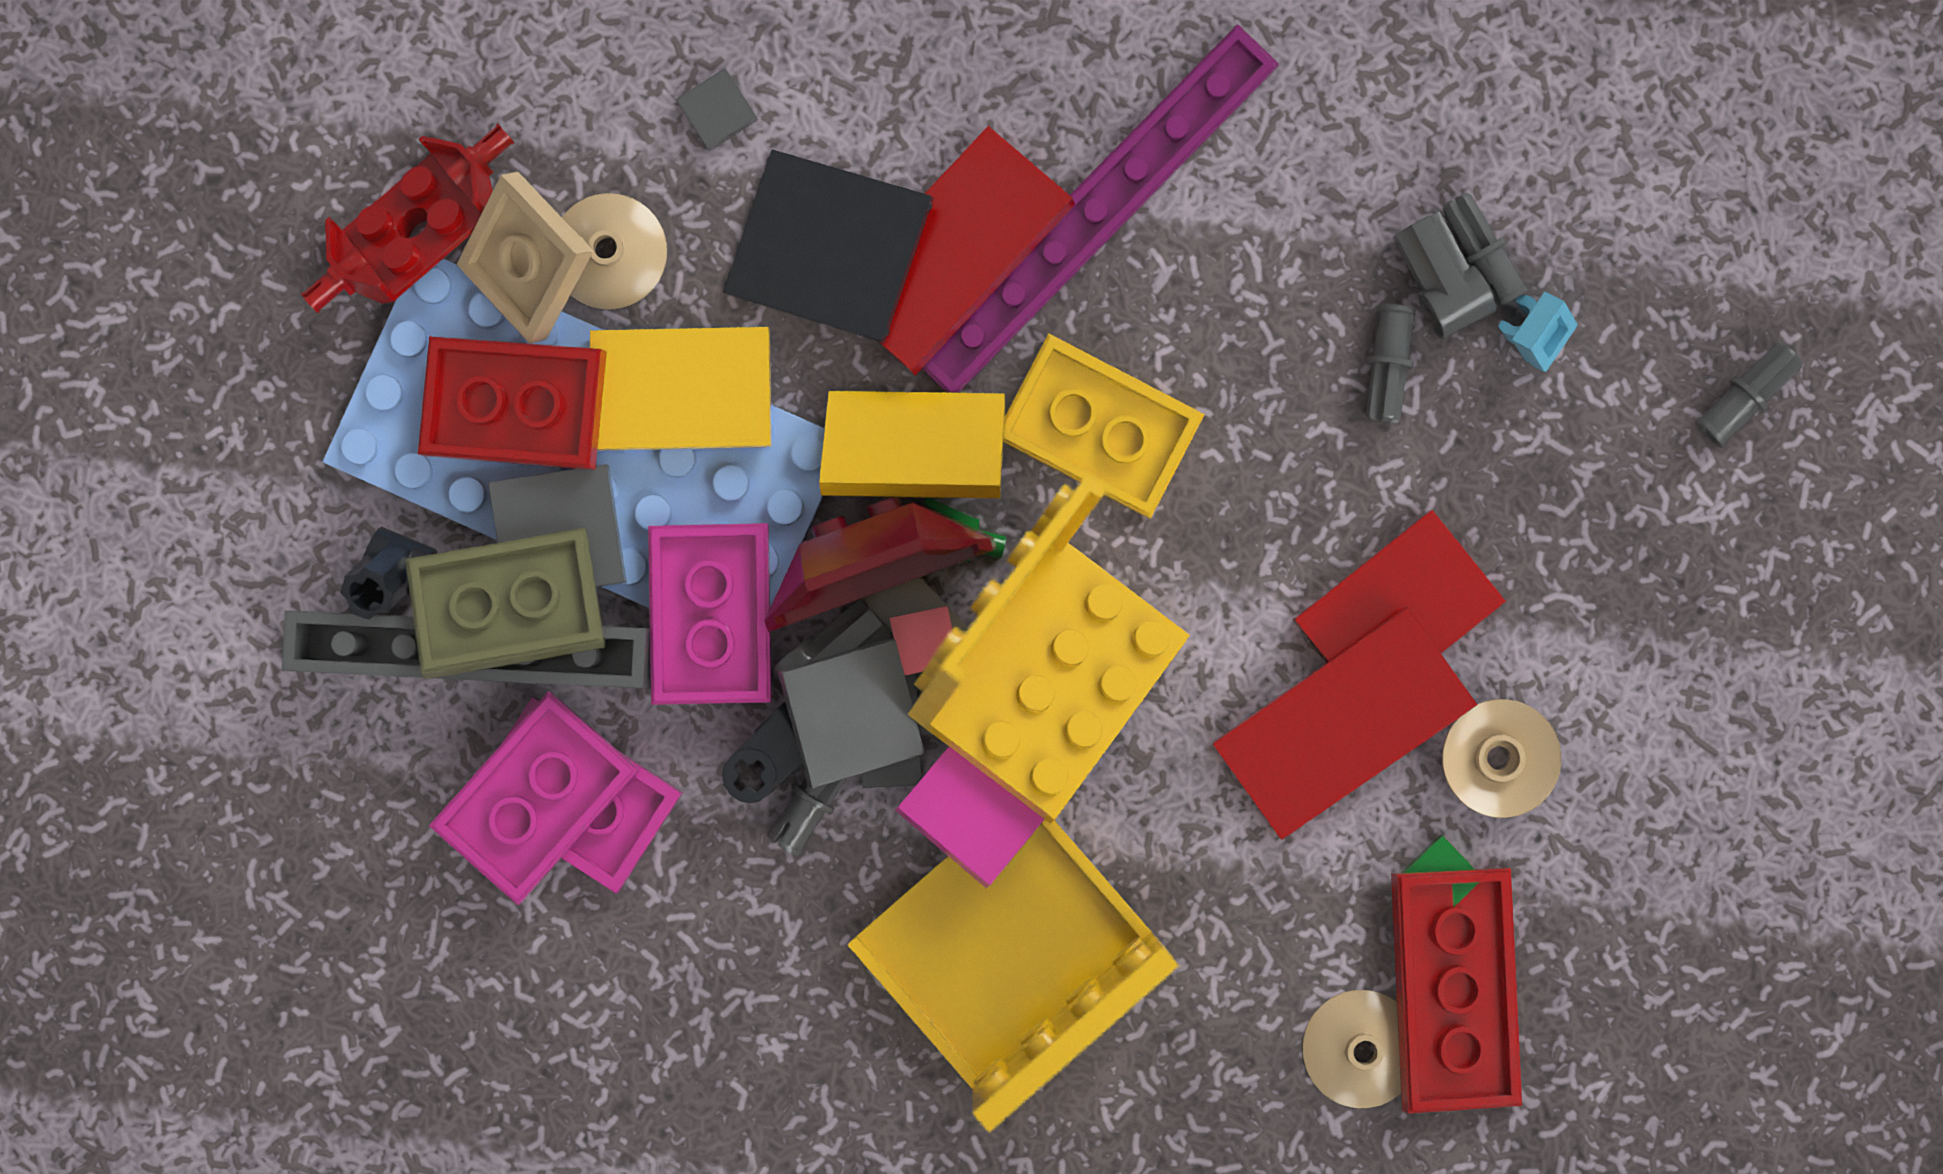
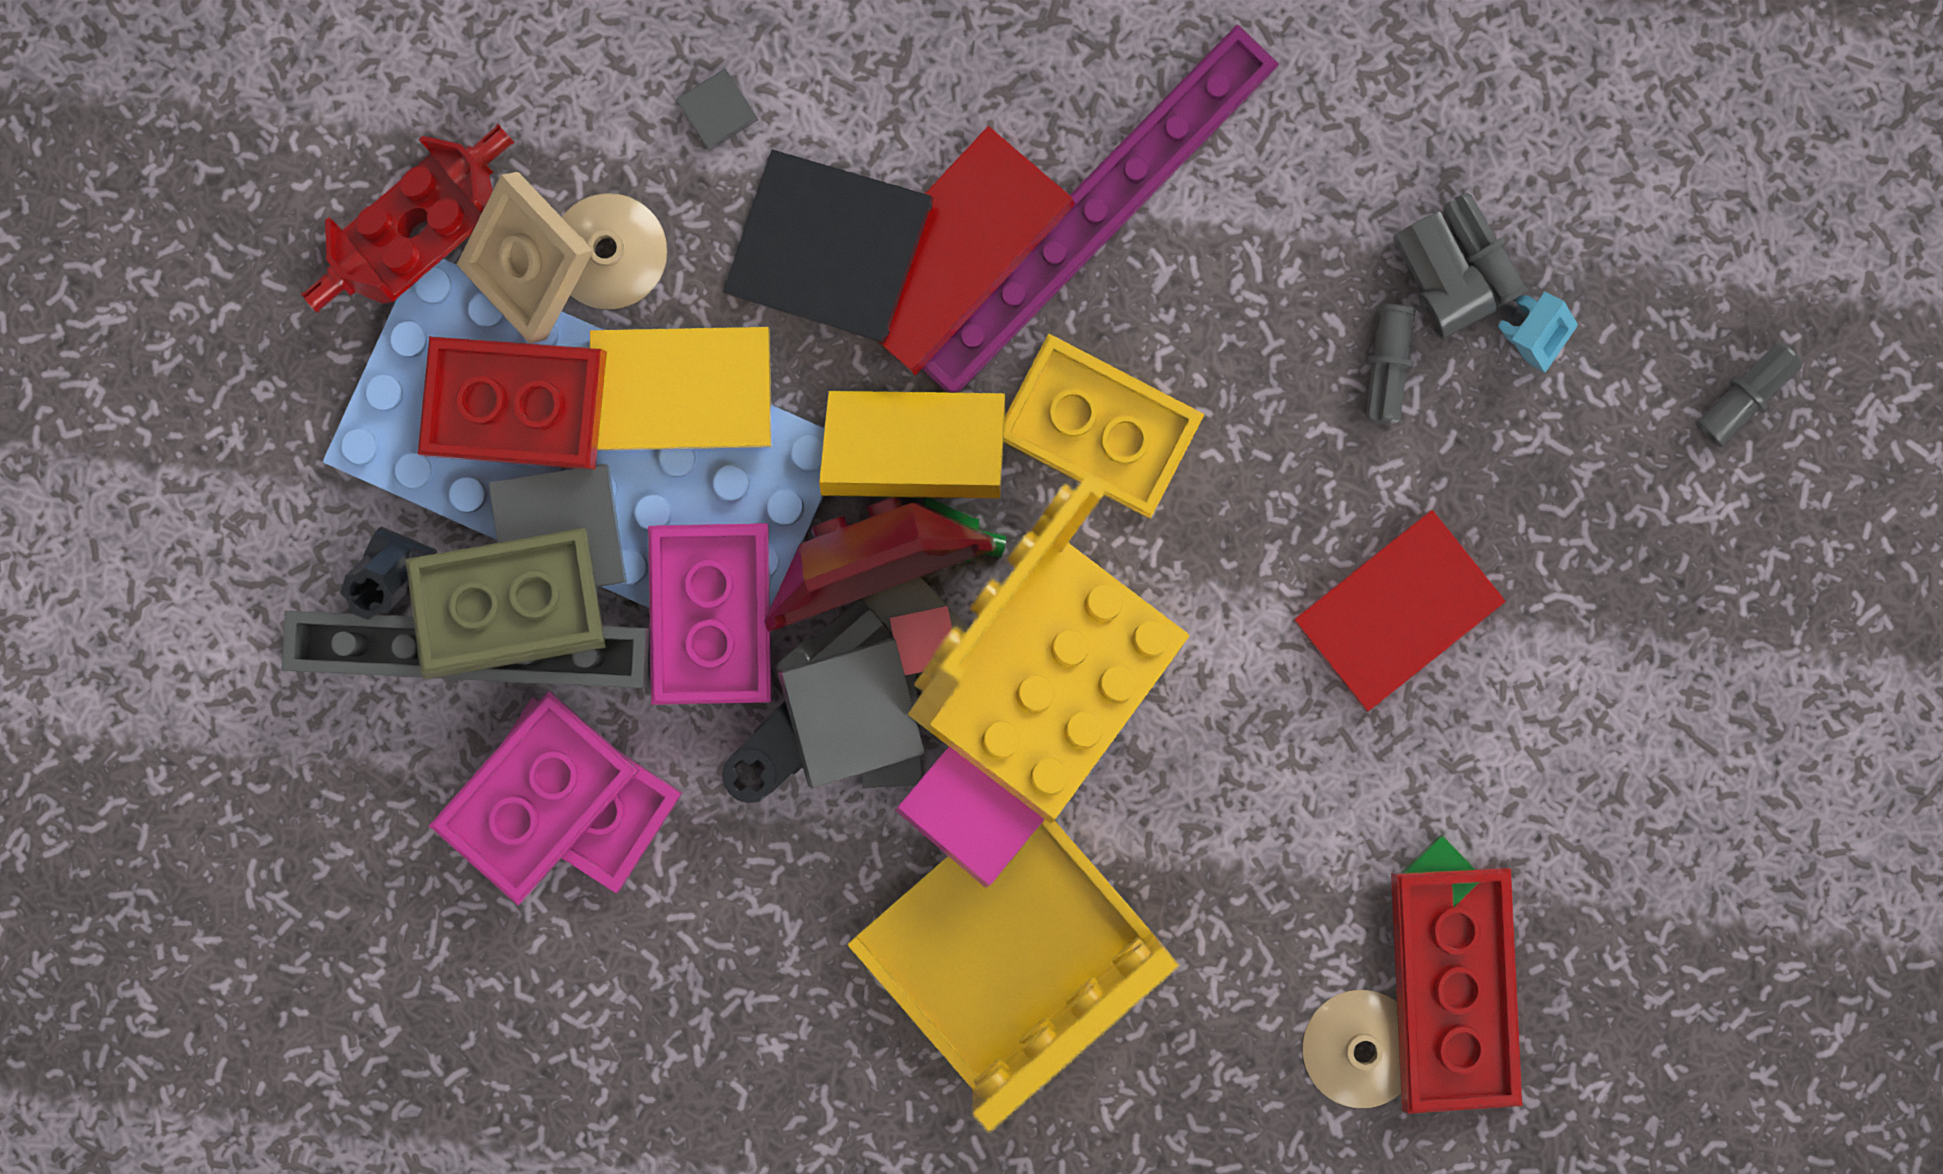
dark grey axle [767,778,847,856] -> none
red tile [1213,607,1478,840] -> none
tan dish [1442,699,1561,818] -> none

